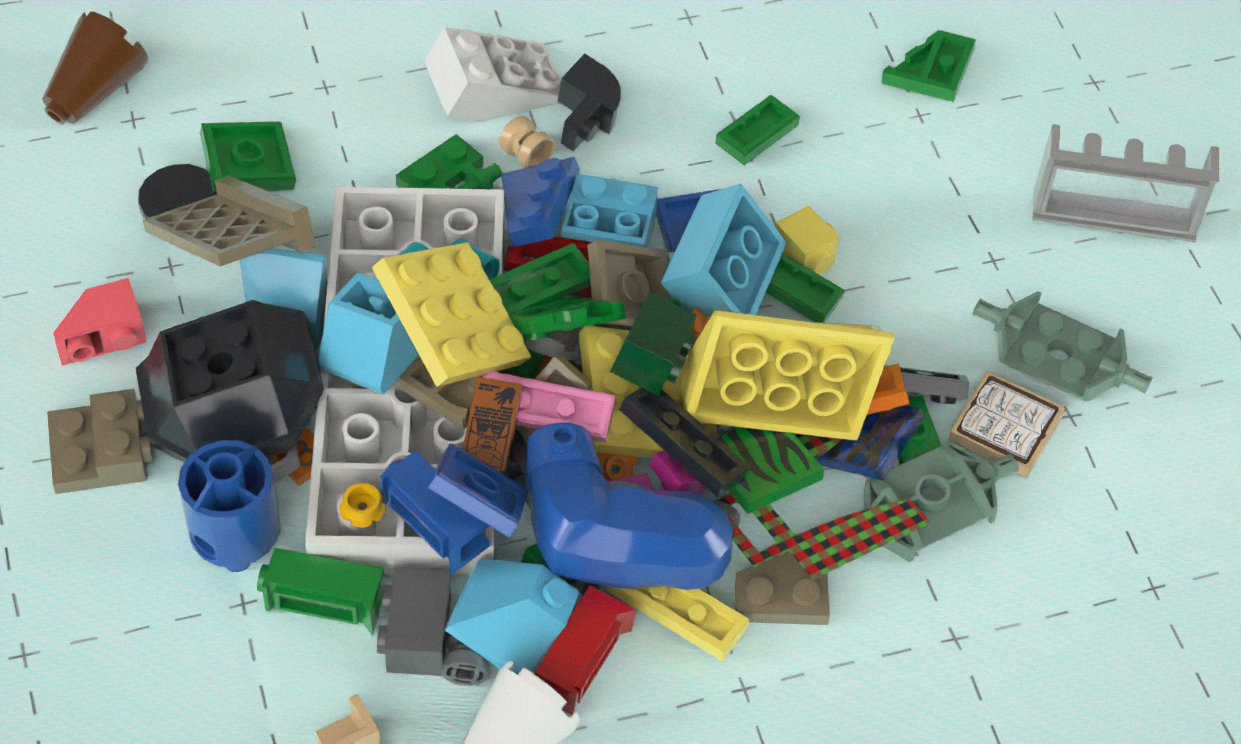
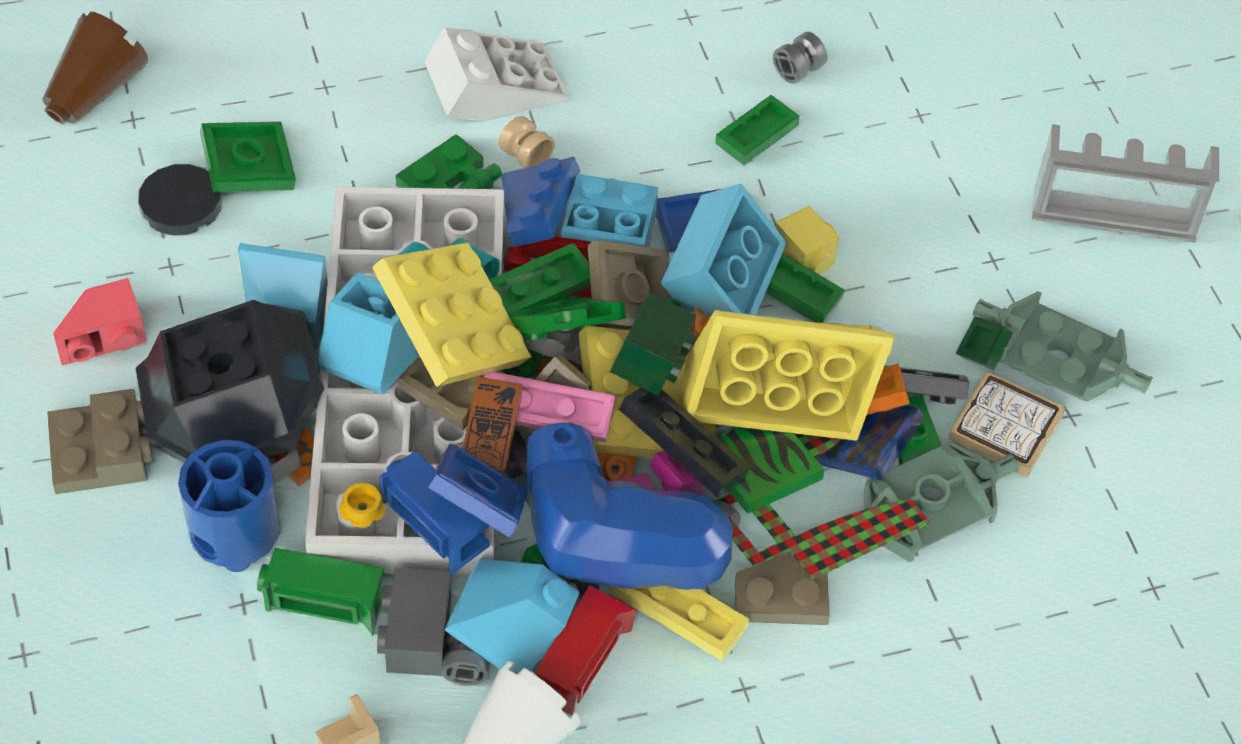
dark tan fence [143,176,316,267] -> none
black brick [558,53,621,152] -> none
green wing [881,30,976,102] -> none
none -> flat silver wheel [773,31,828,84]
none -> dark green tile [955,316,1013,371]

